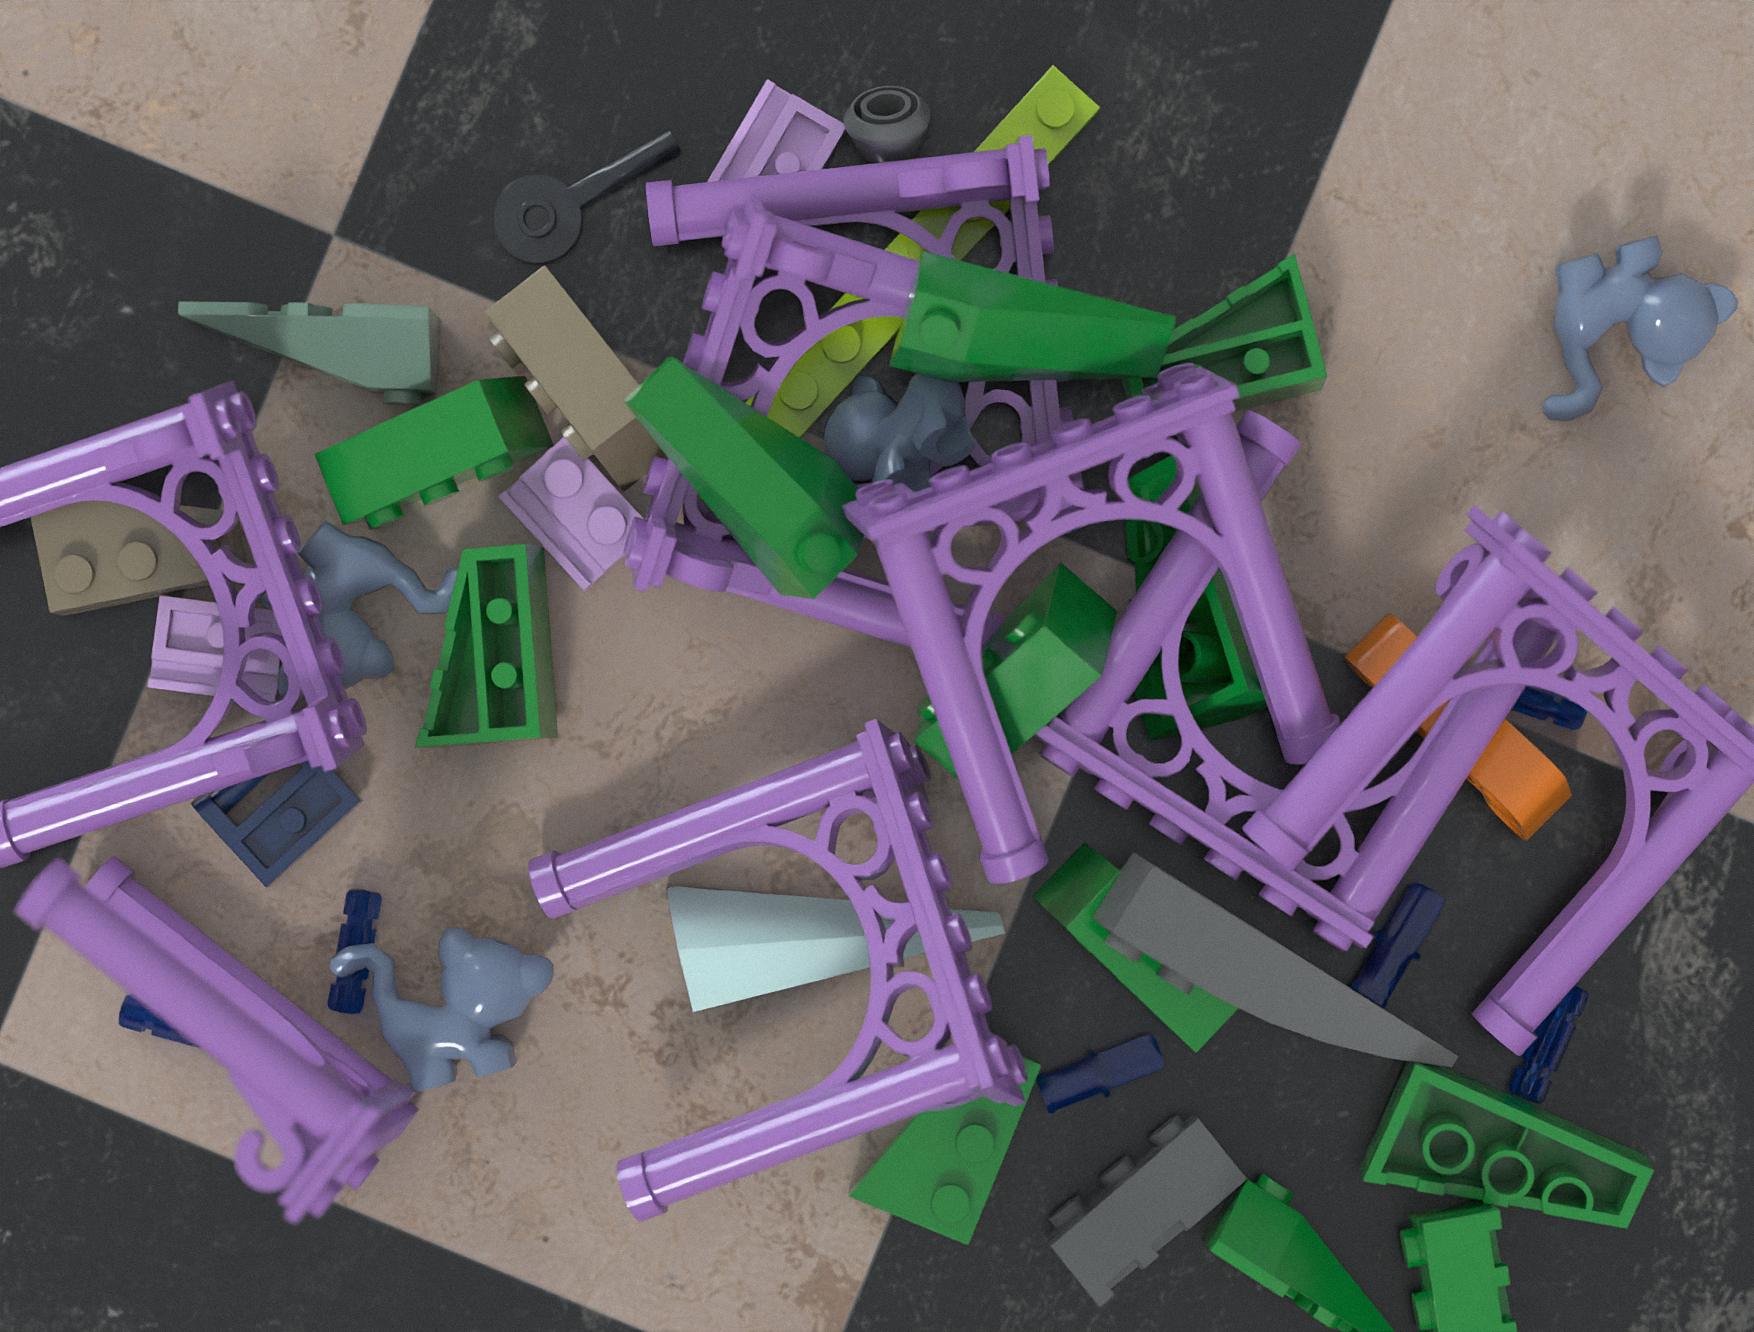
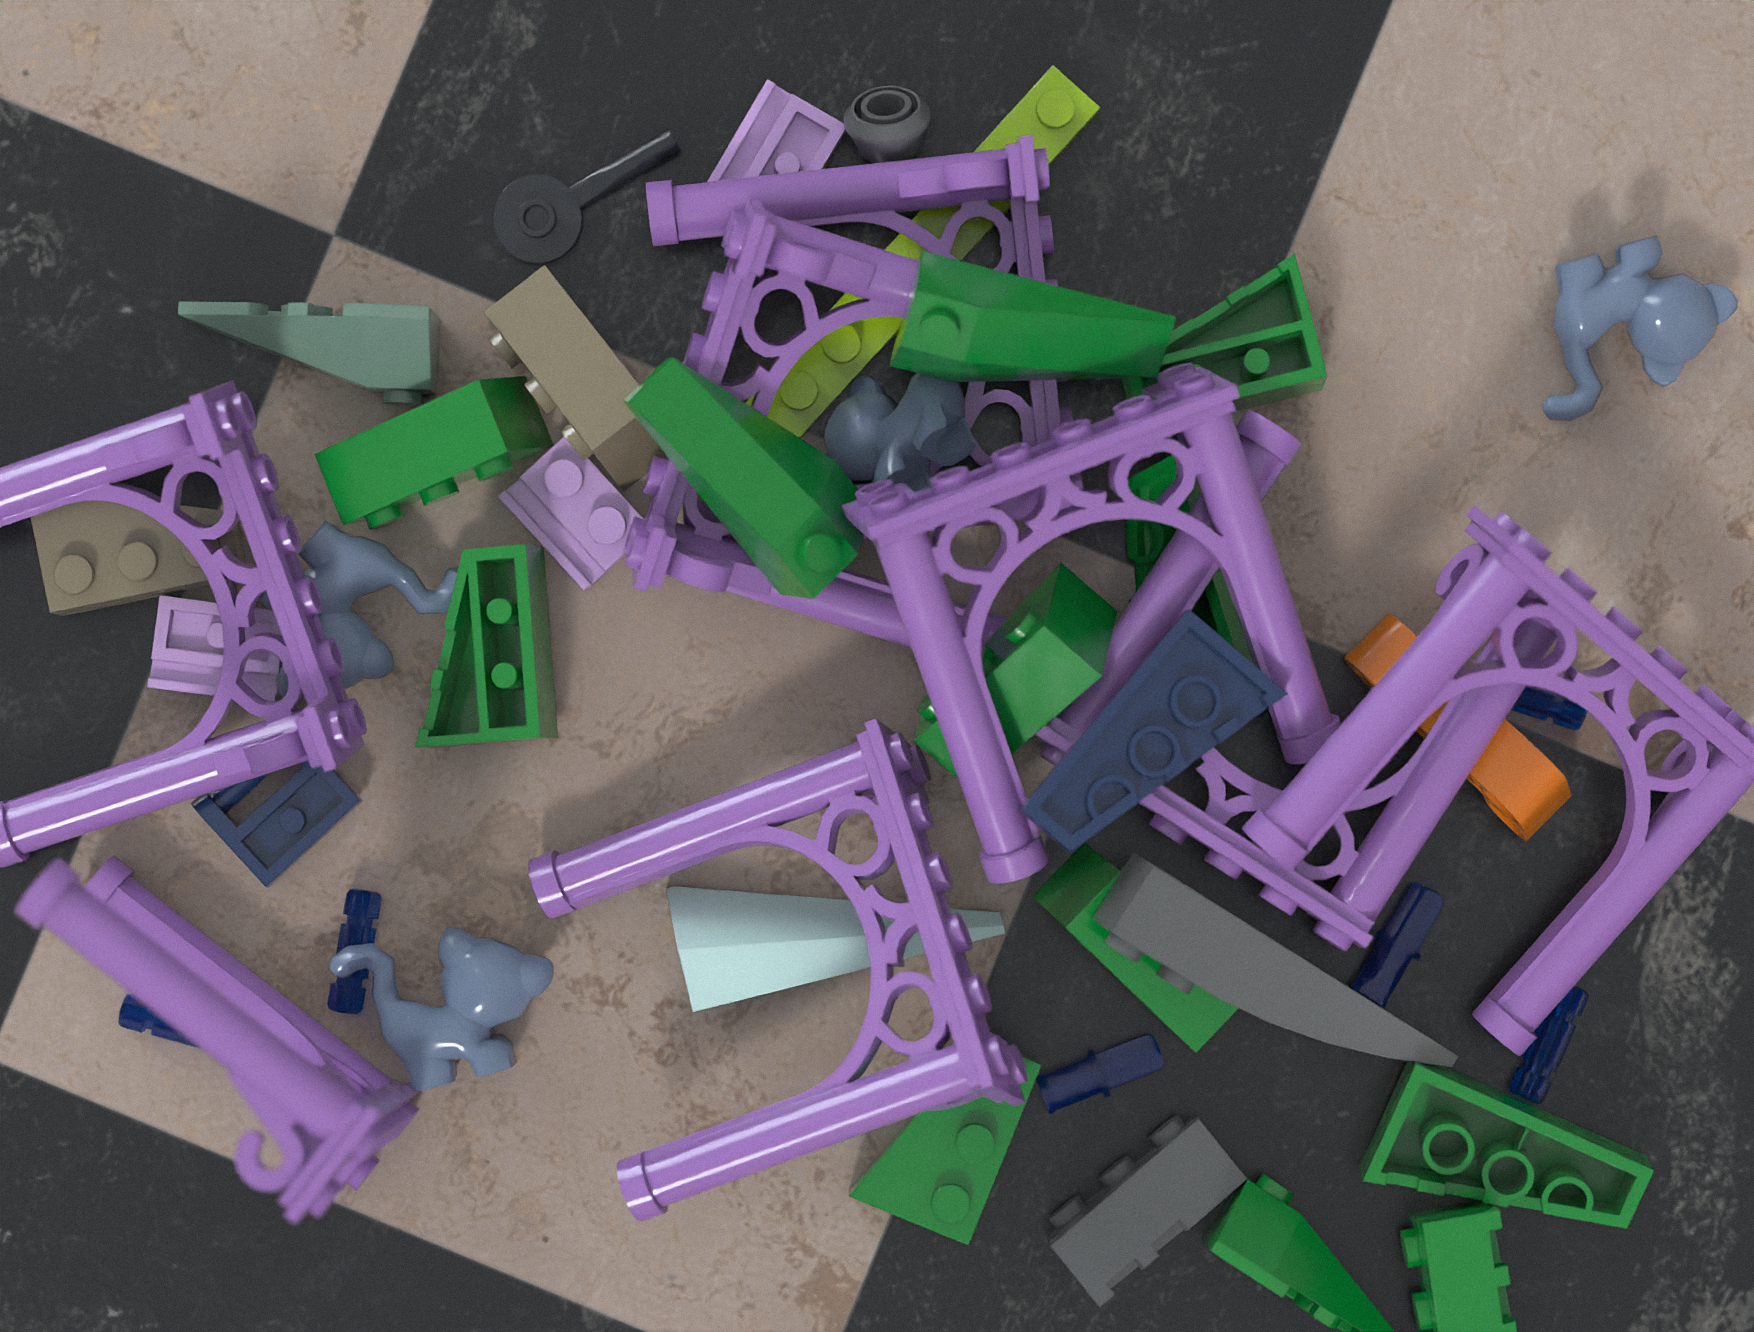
none -> dark blue wing [1018,609,1288,852]

